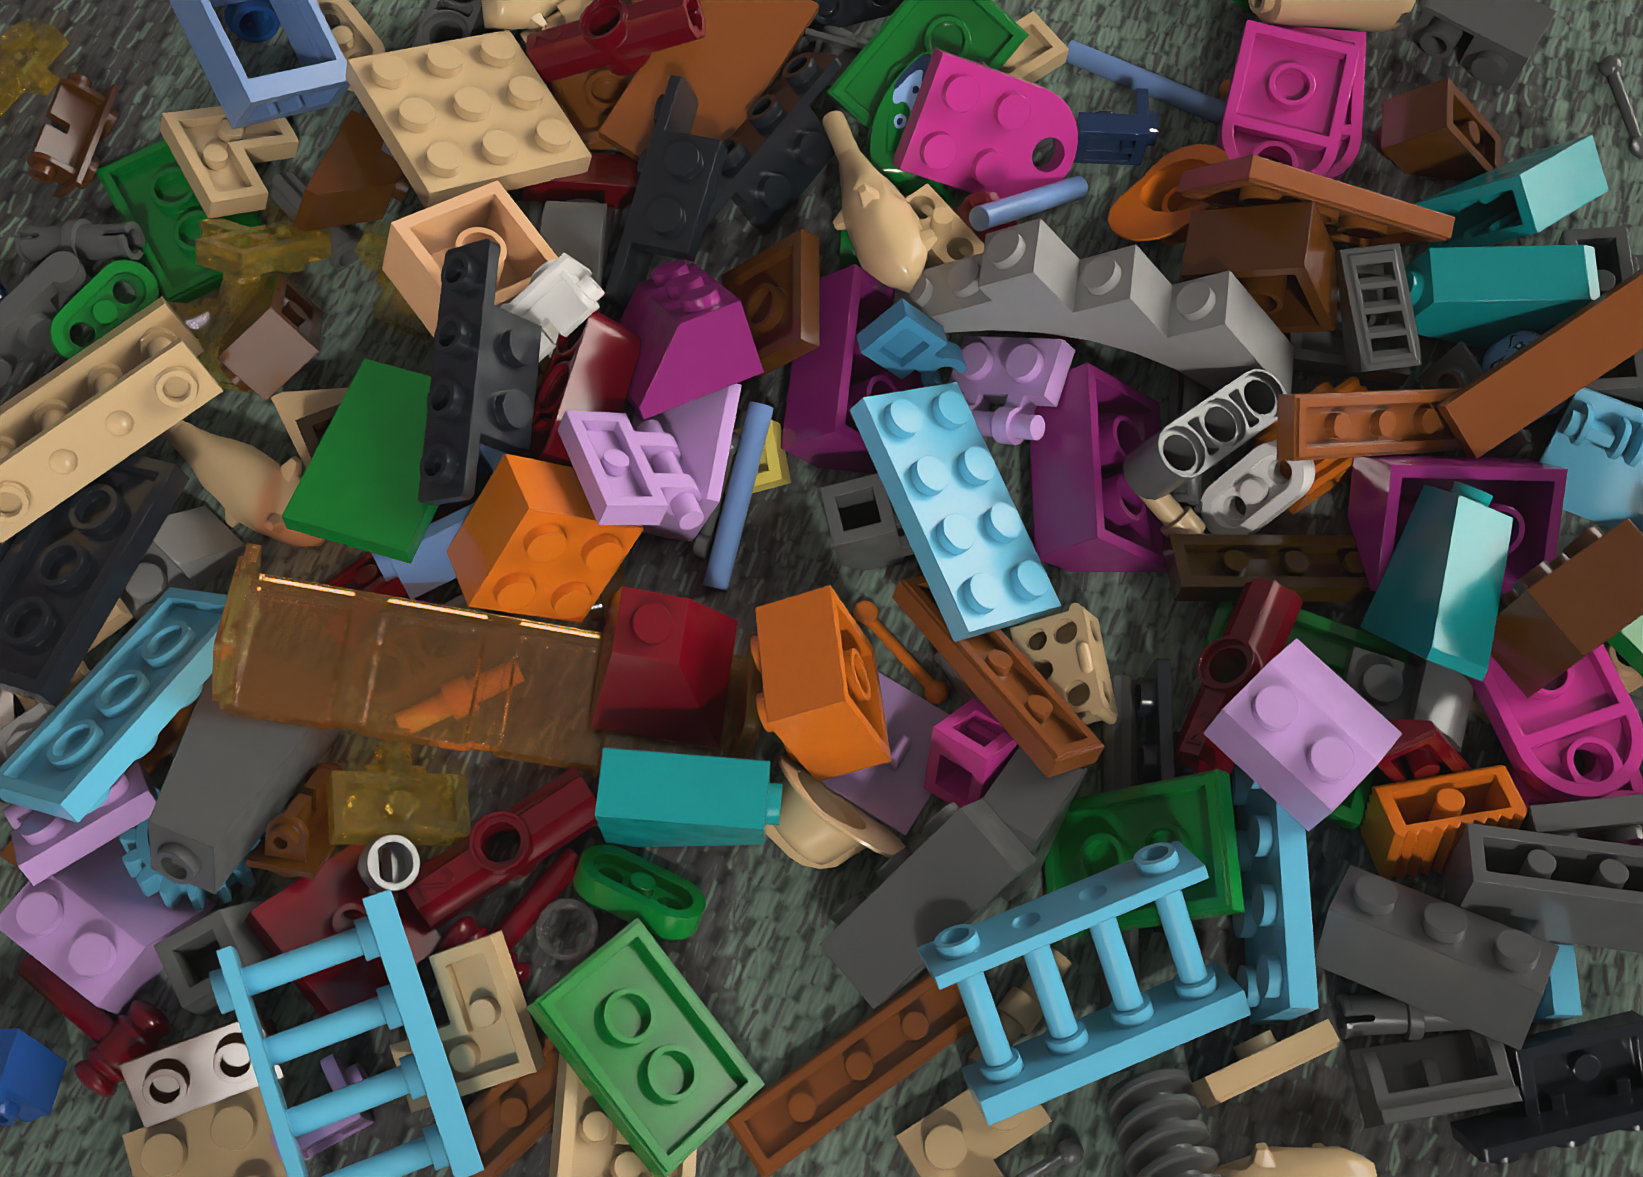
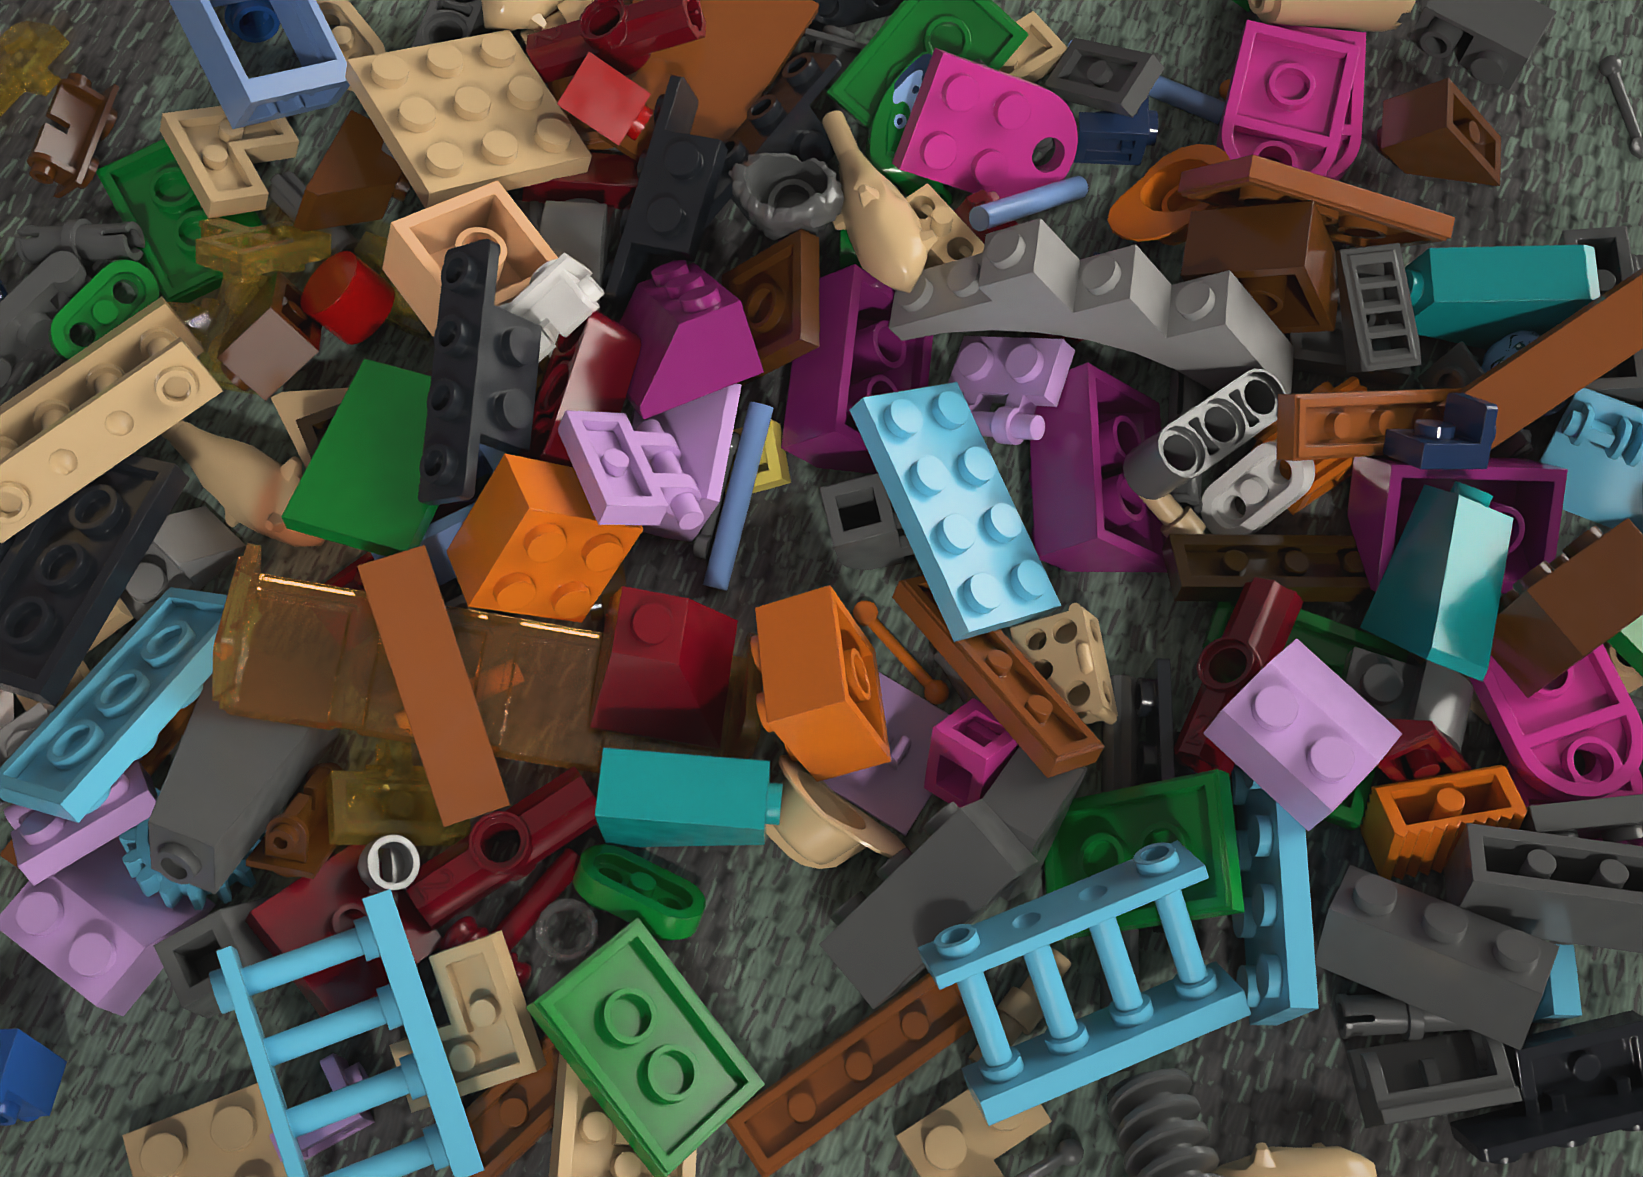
dark red piece [17,955,172,1097] -> none
hinge [119,1011,285,1128] -> none
dark azure plate [856,298,967,387] -> none
tan plate [1192,1019,1340,1108] -> none
teal slope [1415,134,1609,248] -> none
none -> red piece [301,251,395,345]
none -> dark orange tile [357,545,510,827]
none -> red brick [557,52,654,146]
none -> dark grey hair [729,153,845,240]
none -> dark grey plate [1044,37,1164,118]
none -> dark blue bracket [1383,393,1498,469]

